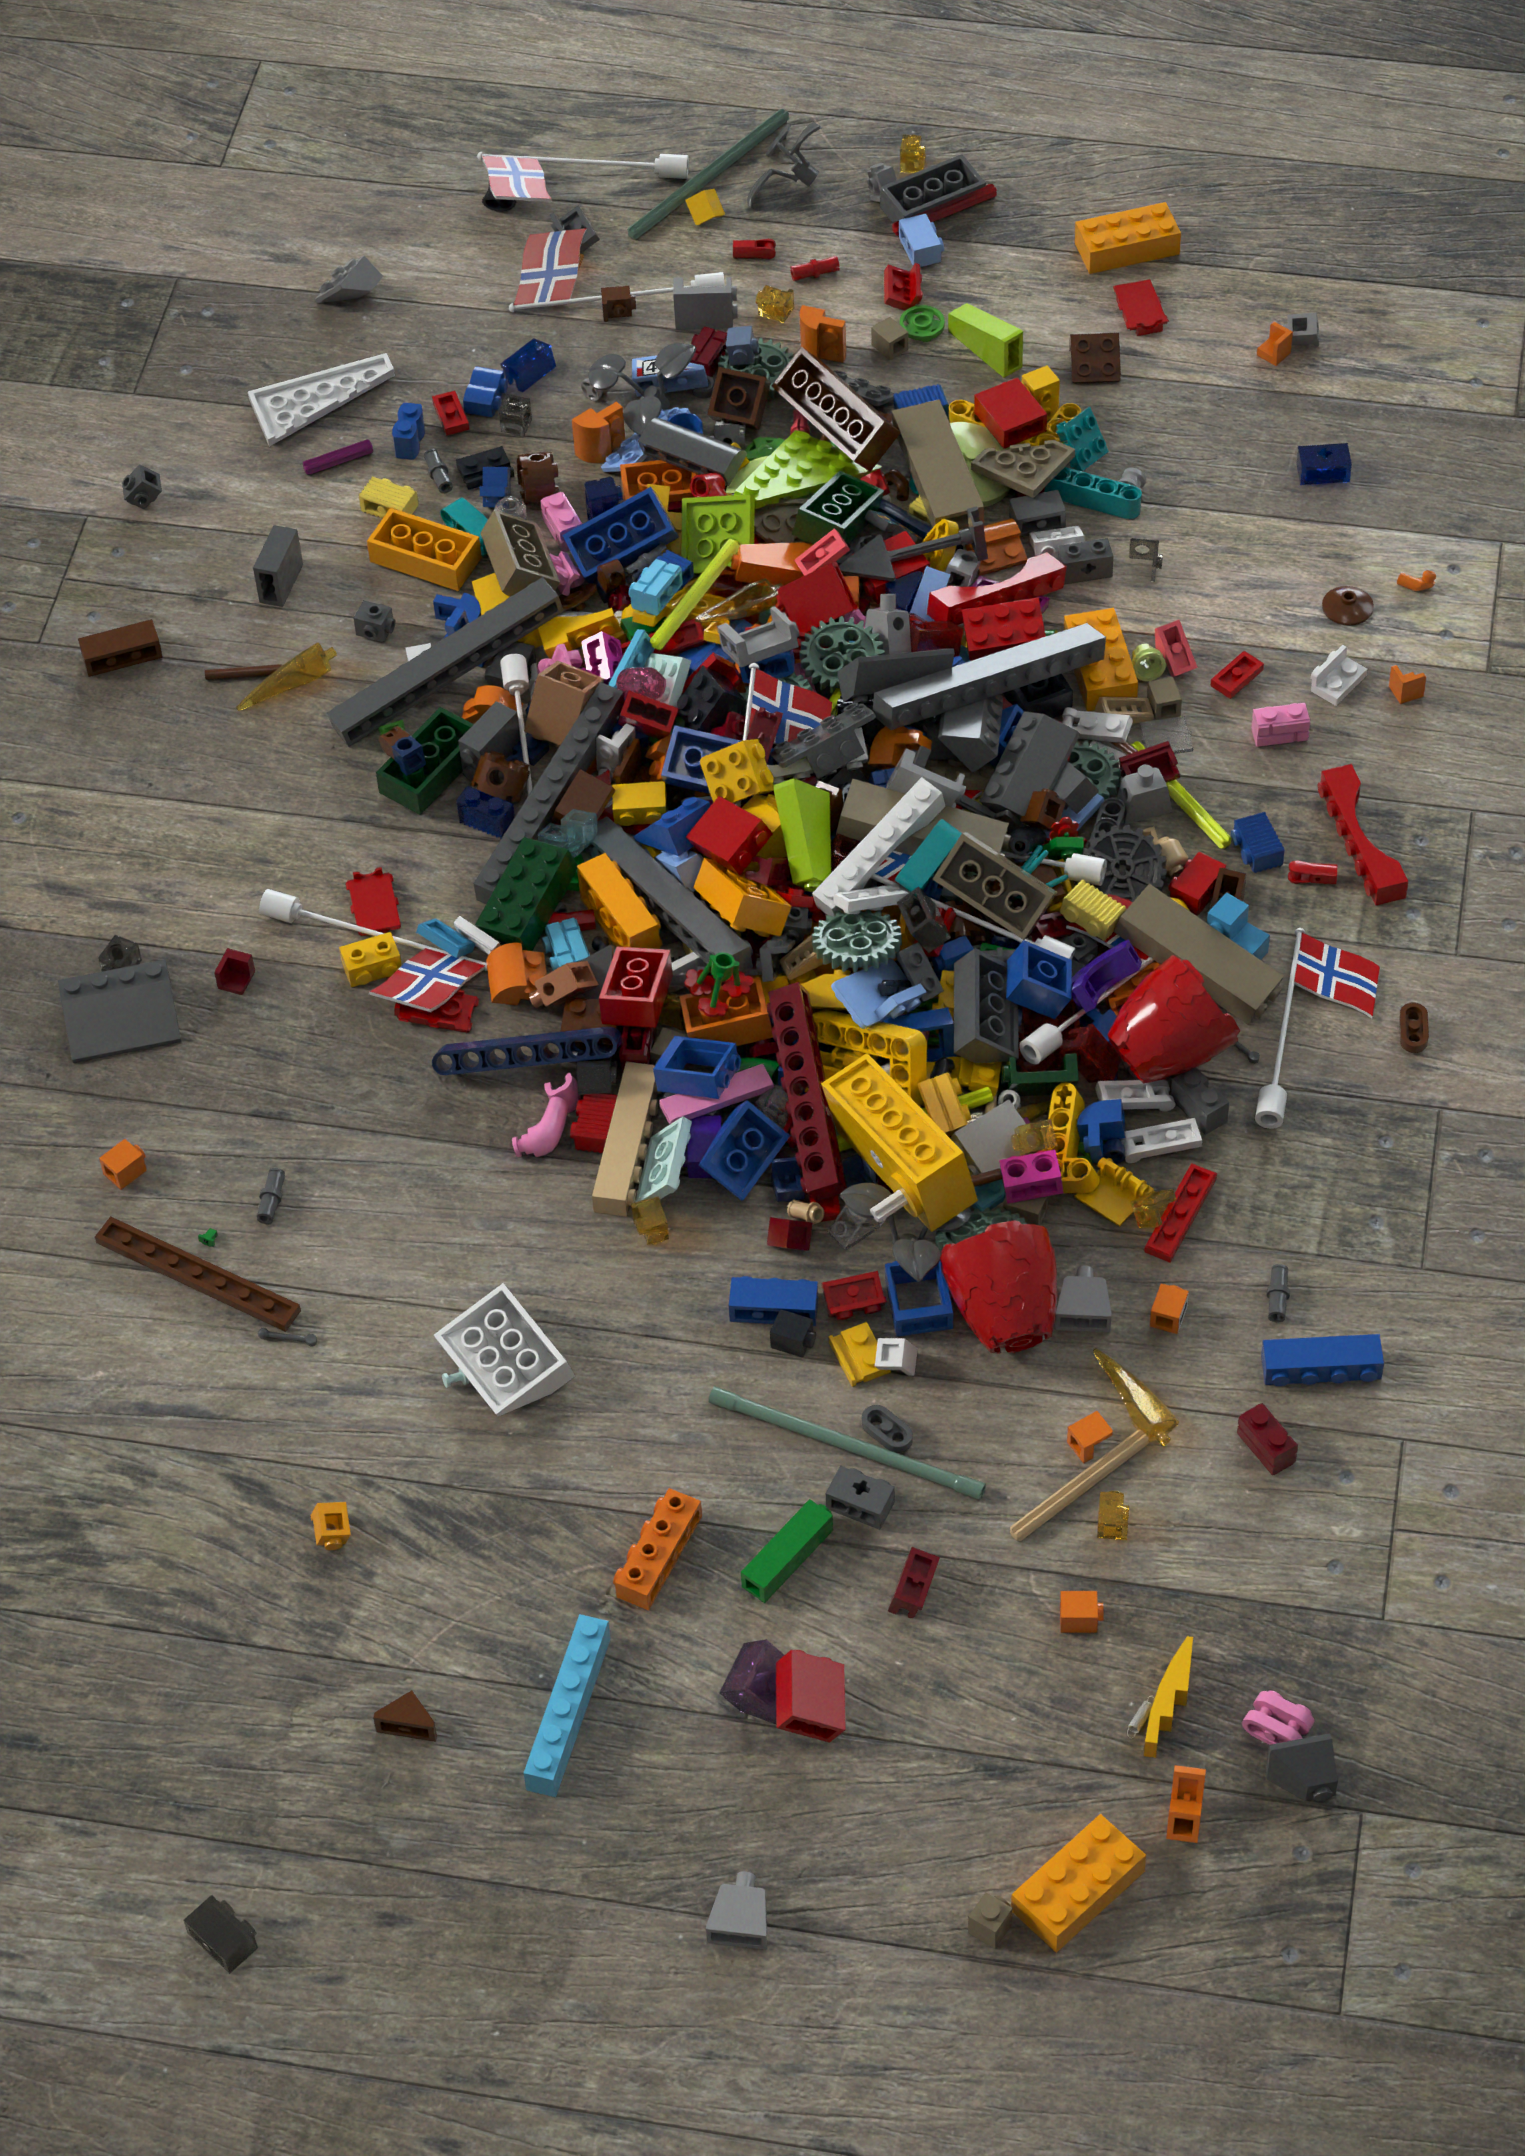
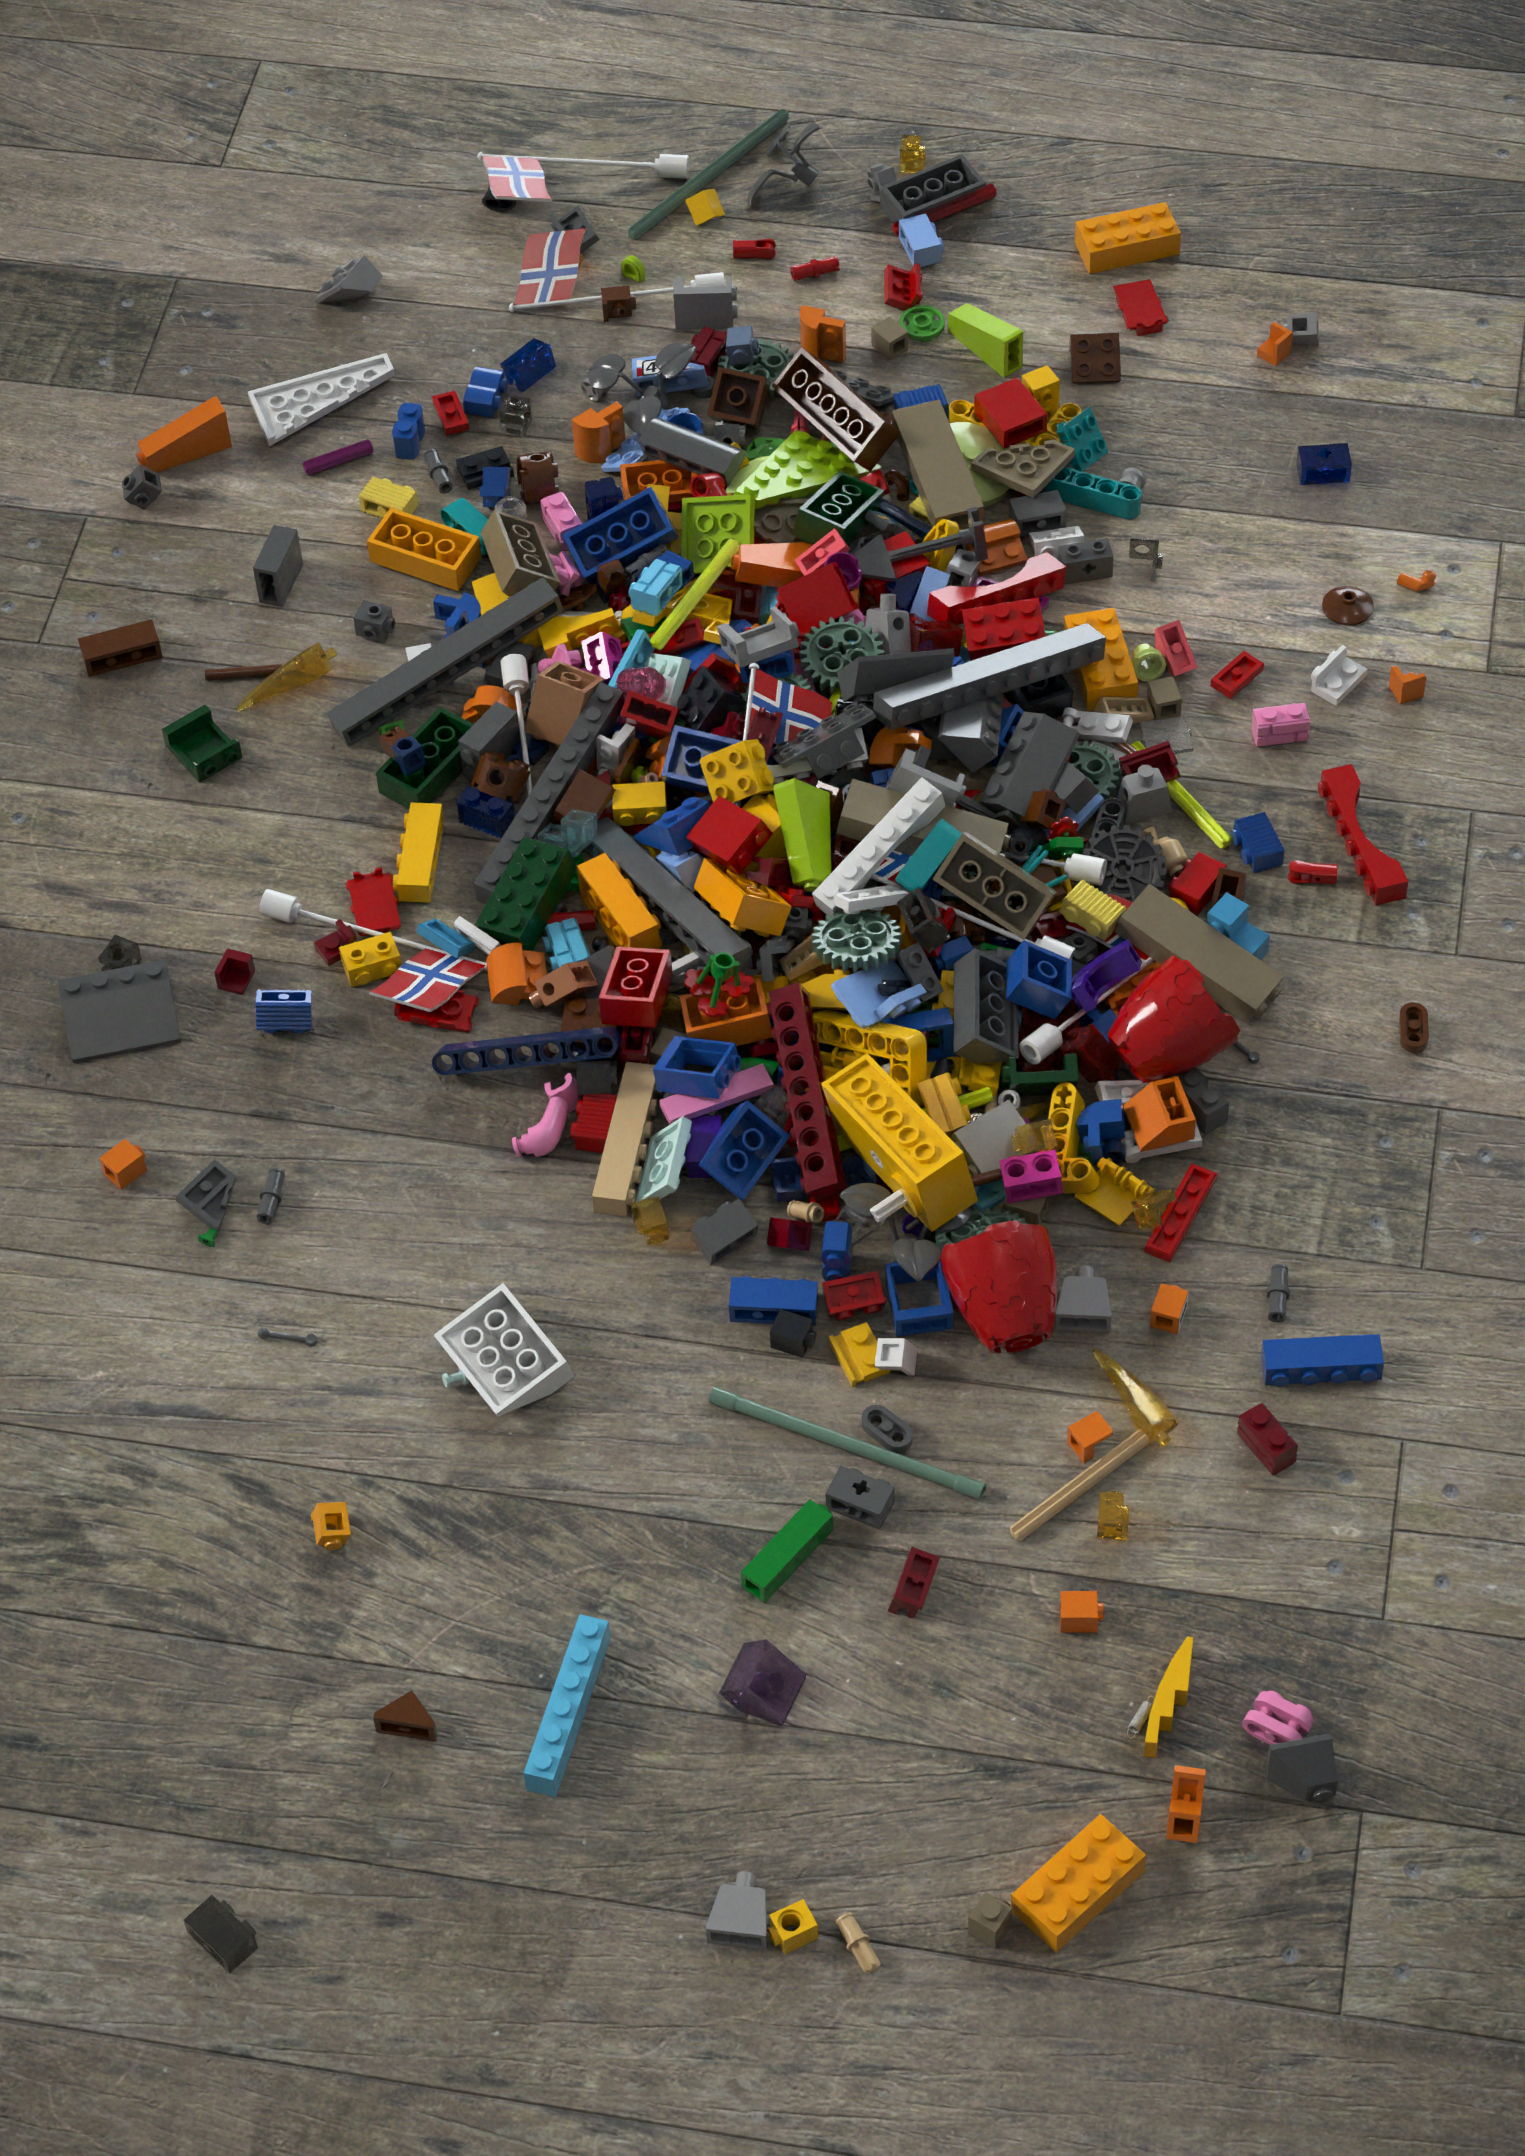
reddish brown plate [95,1216,301,1332] -> none
orange brick [613,1488,702,1611] -> none
clear yellow piece [695,578,783,622] -> none
clear yellow brick [756,285,794,323] -> none
red brick [776,1649,846,1743] -> none
flag [1255,928,1380,1129] -> none
none -> orange slope [136,396,232,473]
none -> dark green panel [162,705,243,783]
none -> dark grey wing [176,1159,236,1232]
none -> blue brick [255,989,312,1034]
none -> dark red bracket [314,919,357,966]
none -> yellow brick [393,803,444,903]
none -> lime tile [621,255,646,283]
none -> arm [631,766,658,783]
none -> dark grey brick [691,1198,758,1265]
none -> yellow brick [767,1899,819,1955]
none -> blue brick [821,1221,853,1282]
none -> magenta hair [824,552,862,591]
none -> tan axle [835,1912,880,1974]
none -> dark purple hinge [901,1214,925,1237]
none -> orange slope [1123,1076,1196,1152]

